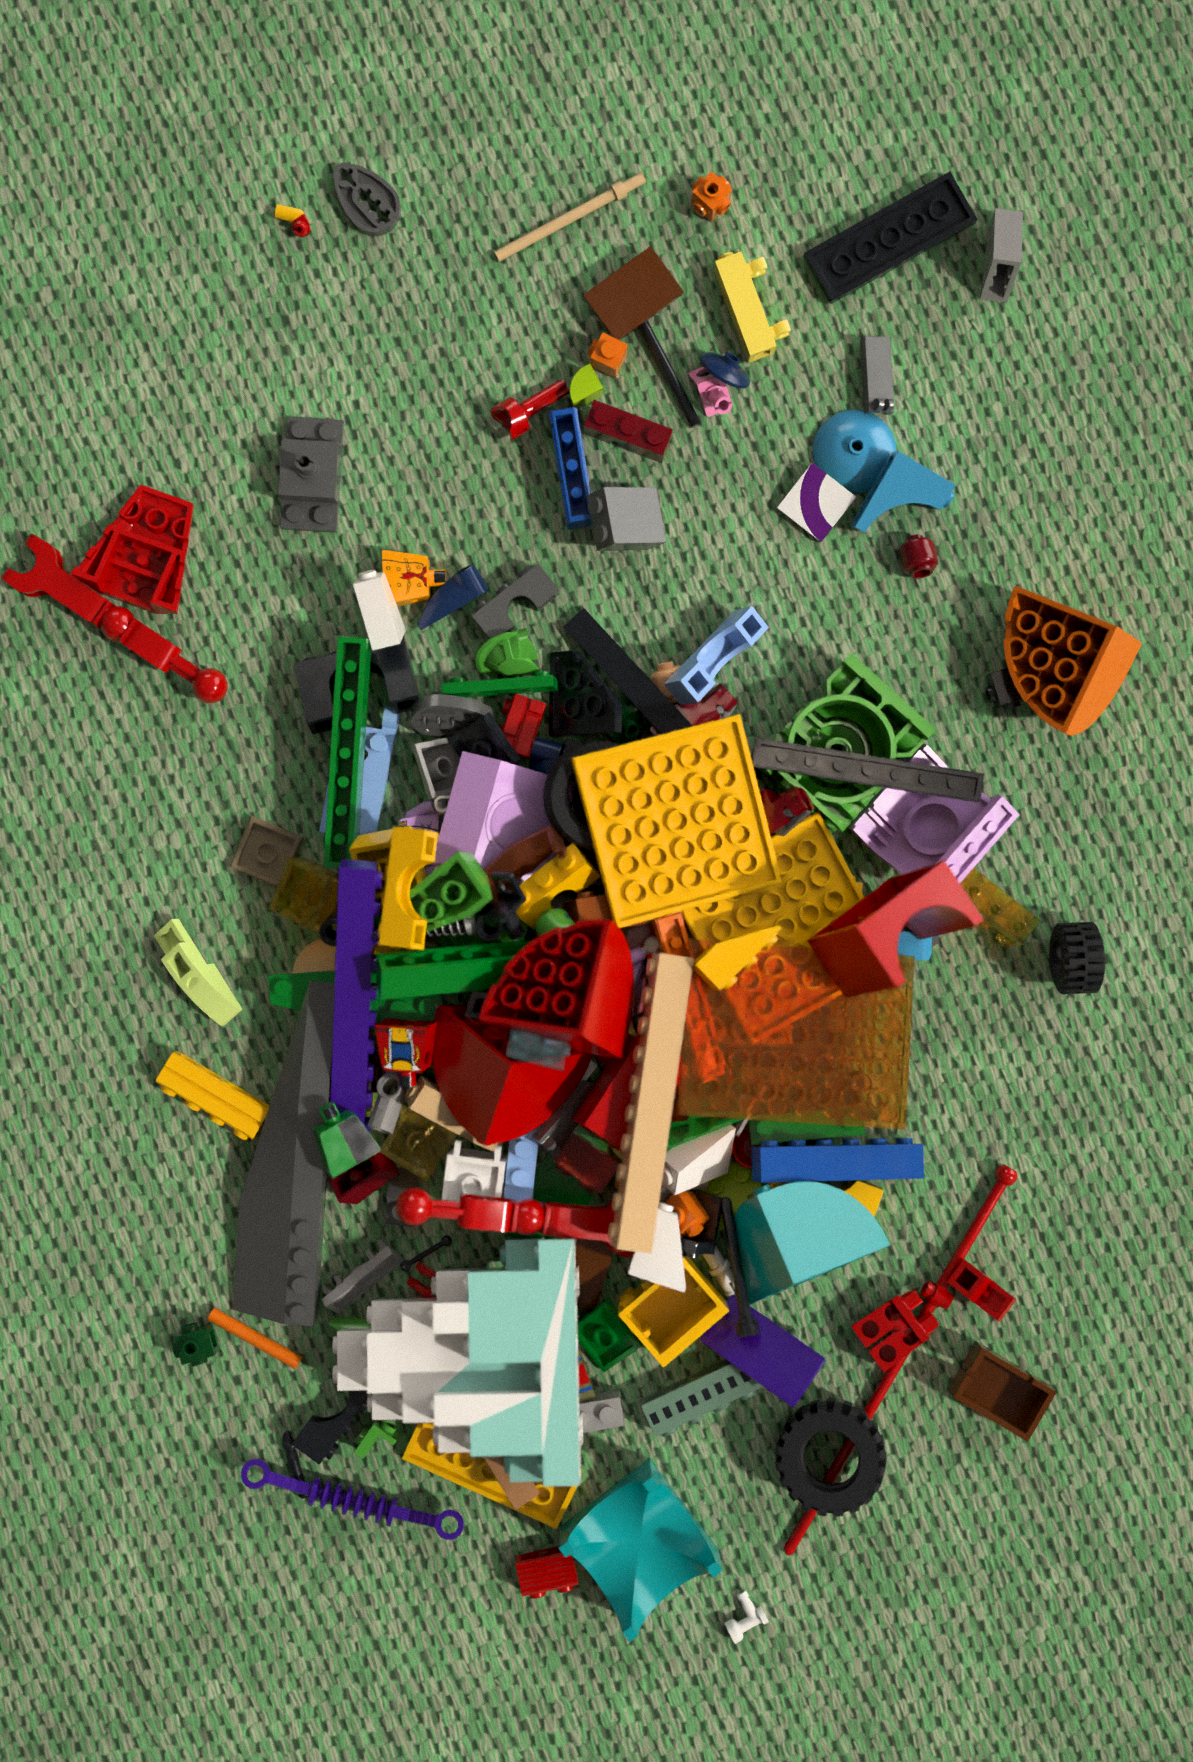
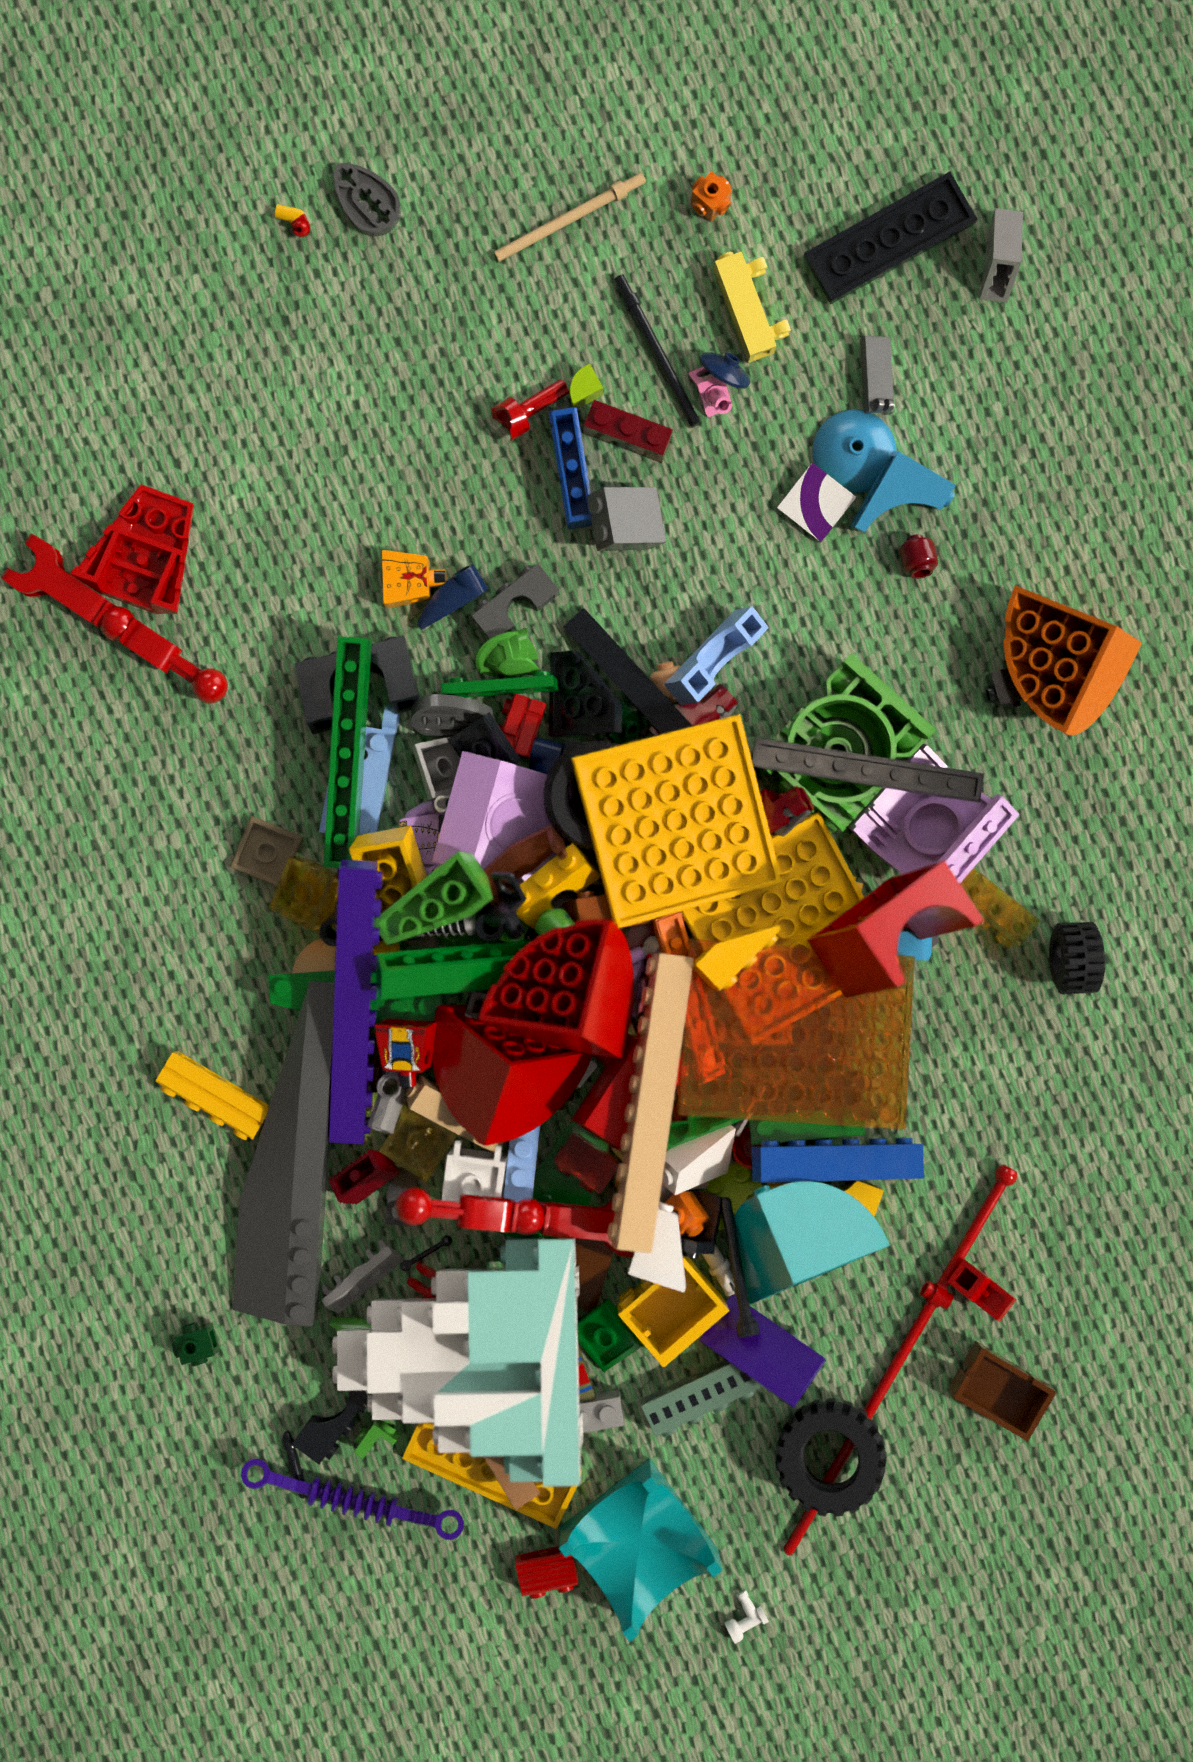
yellowish green slope [154,919,243,1026] -> none
orange piece [207,1307,303,1370] -> none
dark grey brick [278,417,344,533] -> none
green torso [313,1102,382,1178] -> none
white slope [353,570,406,650] -> none
yellow arch [378,827,438,950] -> none
clear light blue hinge [506,1029,571,1071] -> none
dark grey hinge [532,1079,592,1156] -> none
reddish brown tile [583,246,684,340] -> none
orange brick [588,332,628,379] -> none
red hips [851,1289,940,1373] -> none

